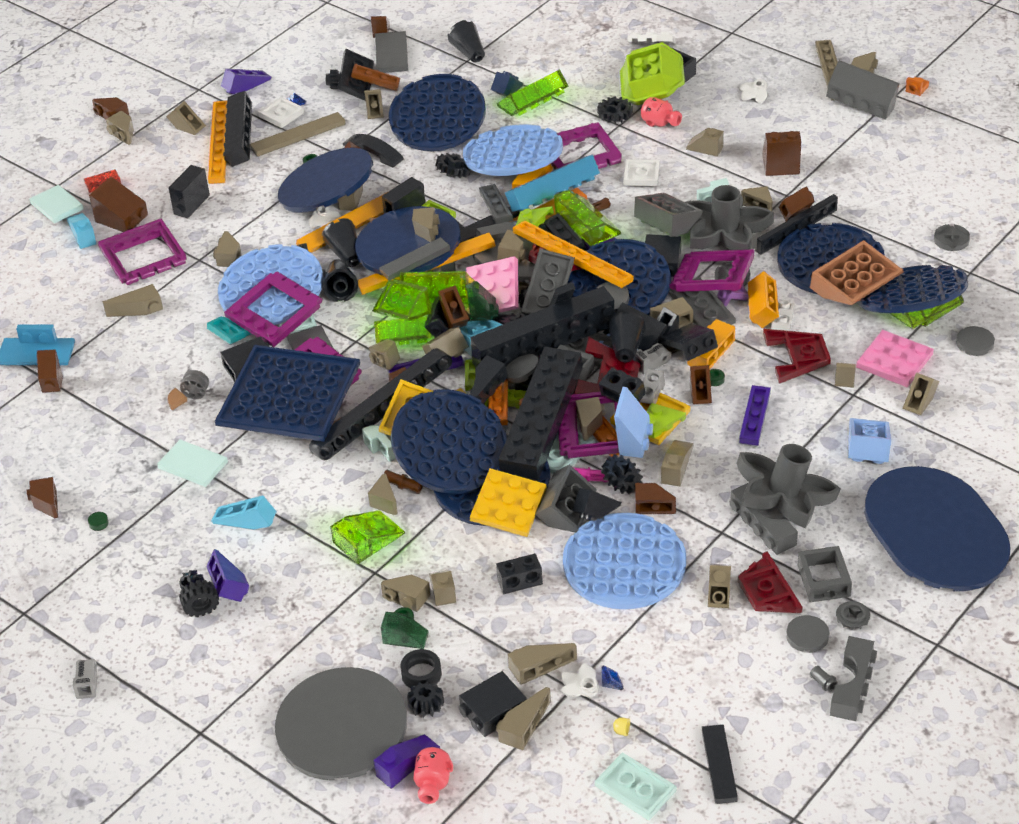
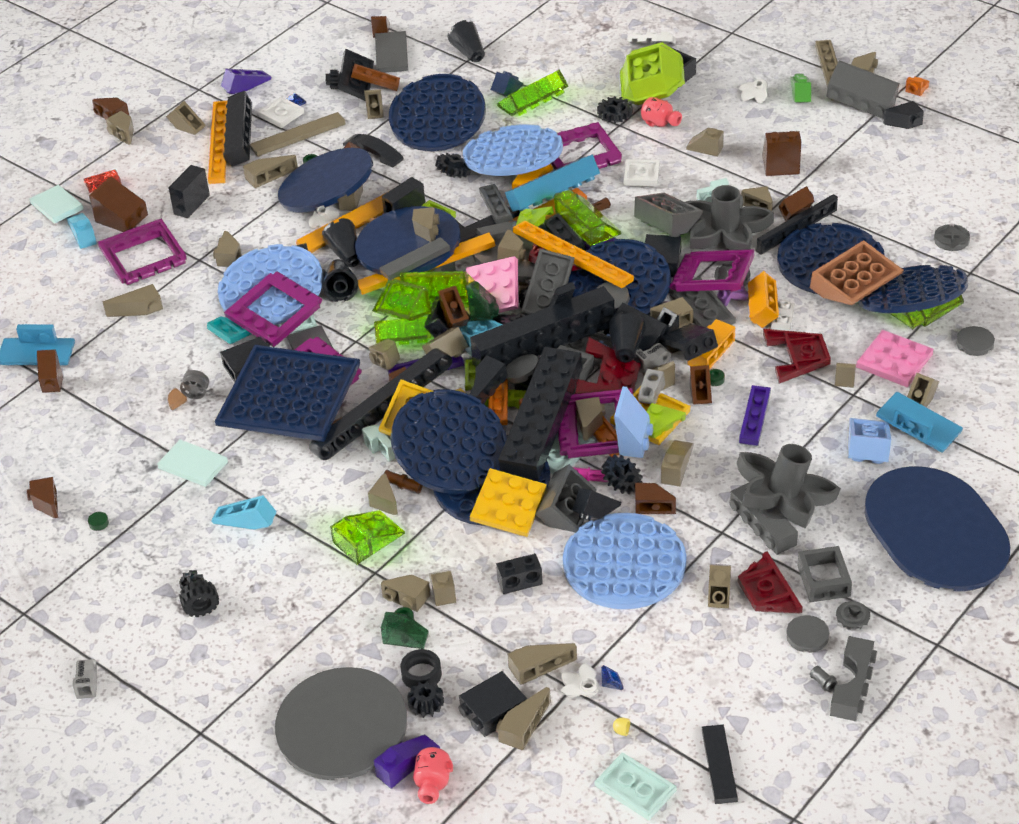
dark purple slope [206,549,249,602] -> none
black brick [599,367,646,403] -> none
none -> dark tan slope [243,155,298,188]
none -> dark tan slope [643,361,675,391]
none -> bright green slope [790,73,811,102]
none -> dark azure bracket [876,392,963,453]
none -> black slope [883,101,924,129]

